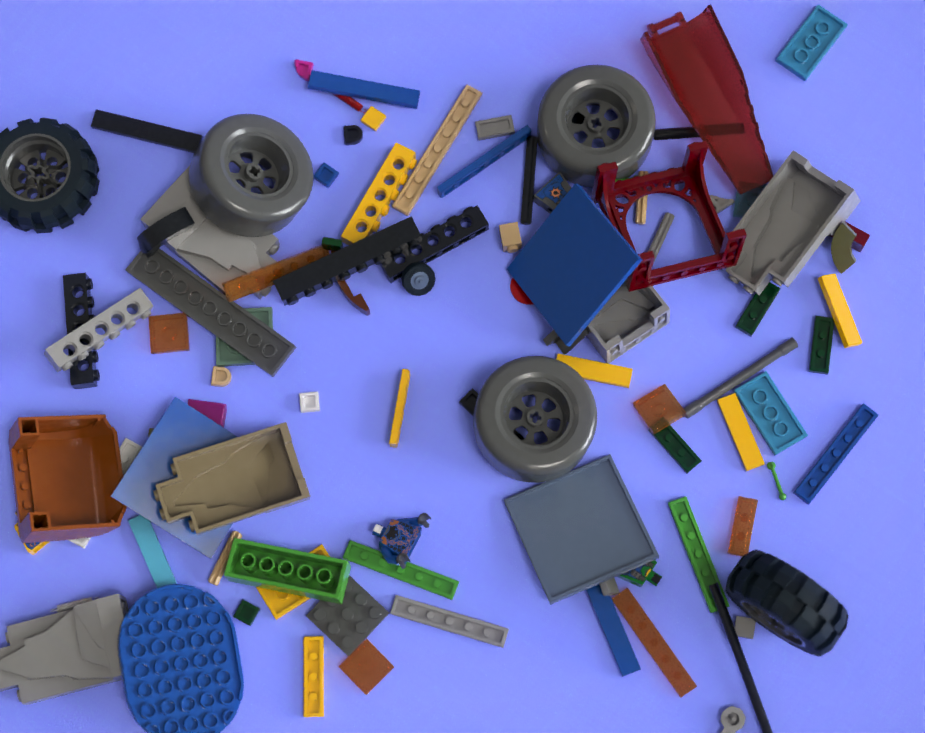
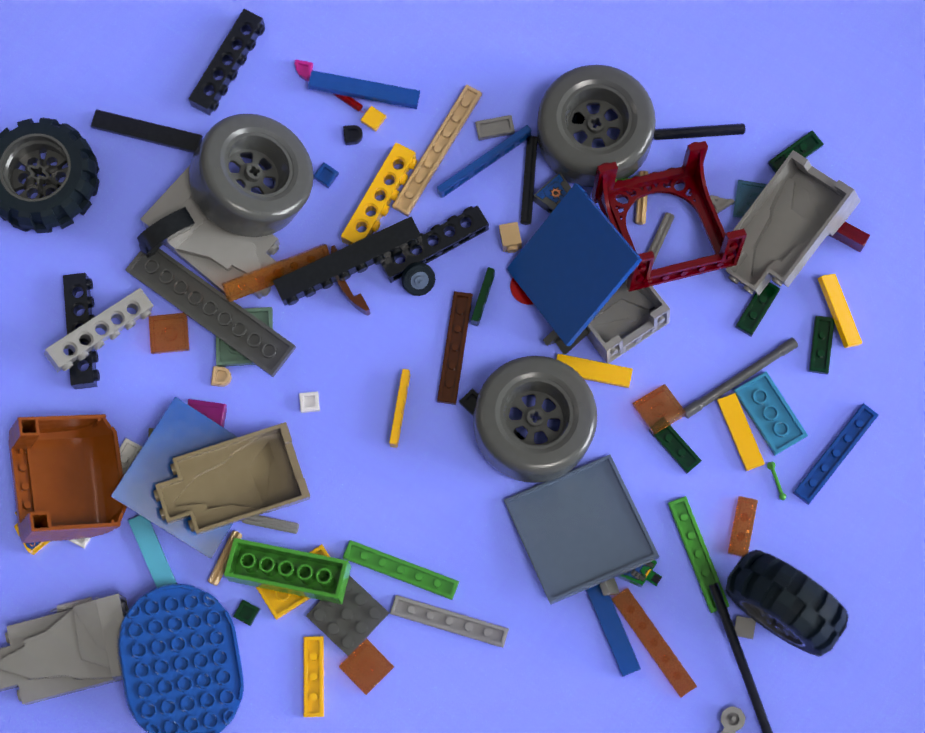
dark green tile [322,237,343,251] -> none
torso [372,513,432,569] -> none
clear red windscreen [640,4,773,195] -> none
dark azure tile [775,4,848,82] -> none
olive tile [831,221,857,274] -> none
none -> black brick [188,9,265,116]
none -> light grey axle [242,515,299,534]
none -> reddish brown tile [437,291,473,405]
none -> dark green tile [471,267,495,327]
none -> dark green tile [768,130,824,173]

